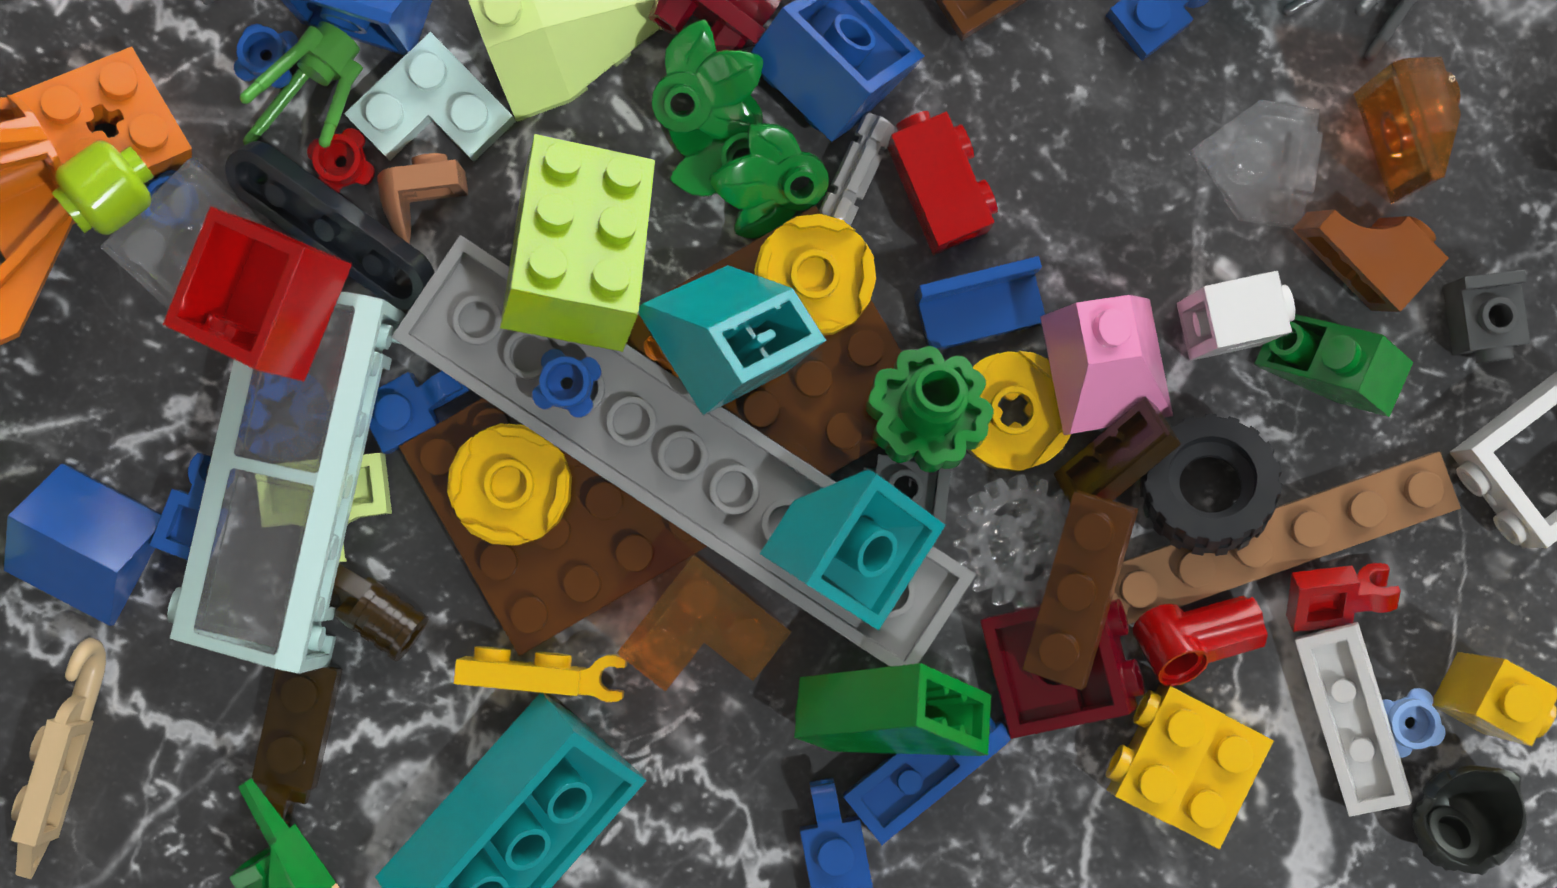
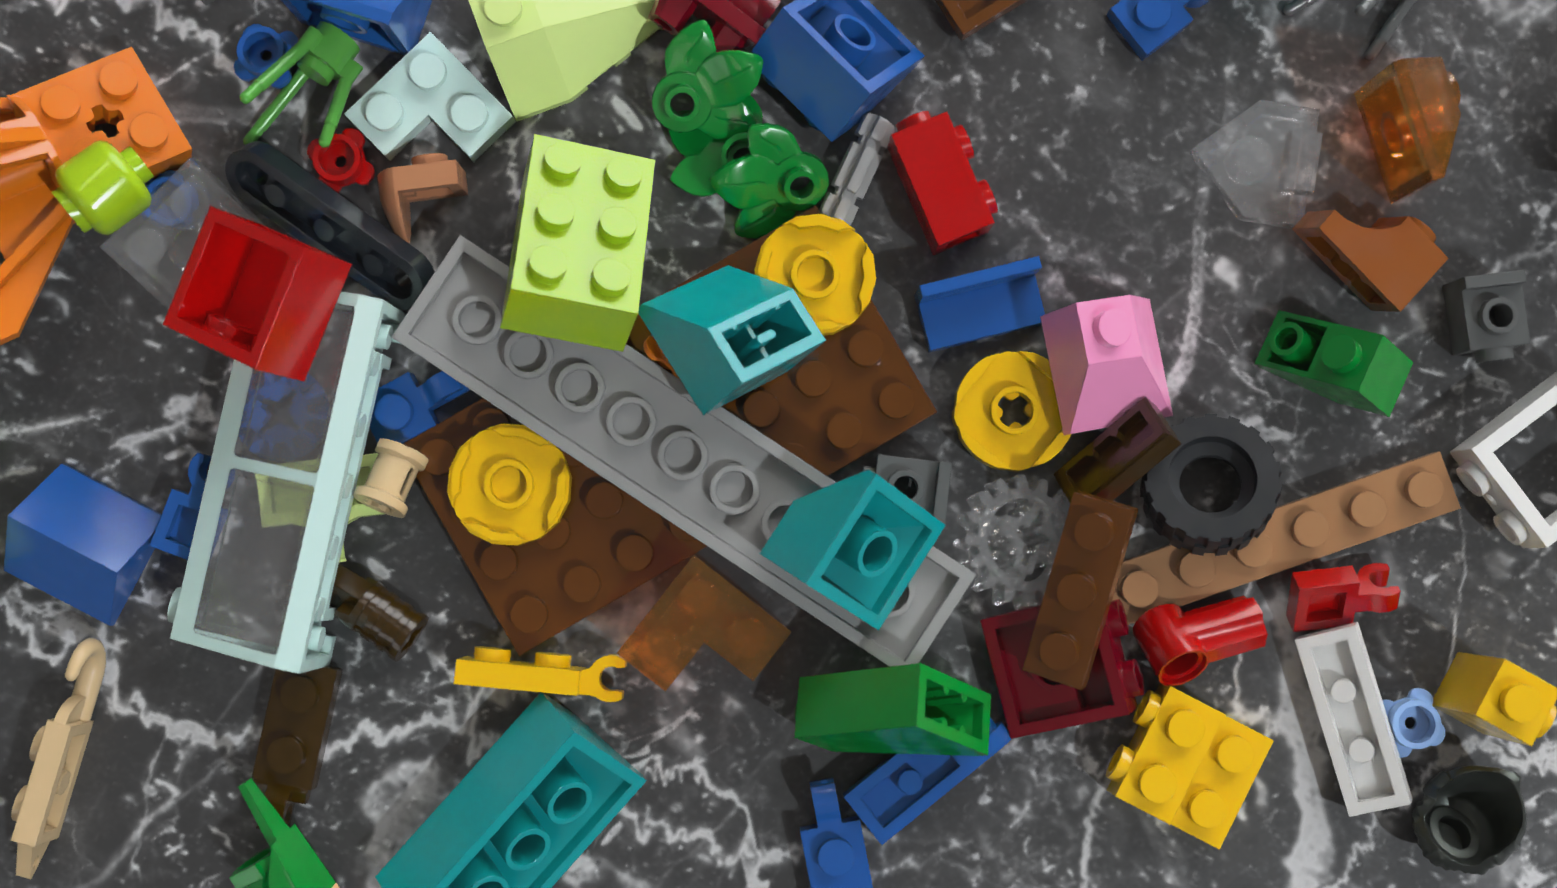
blue plate [532,349,602,418] -> none
green plant [866,346,994,473] -> none
white brick [1176,270,1295,361] -> none
none -> tan bush [353,438,429,518]

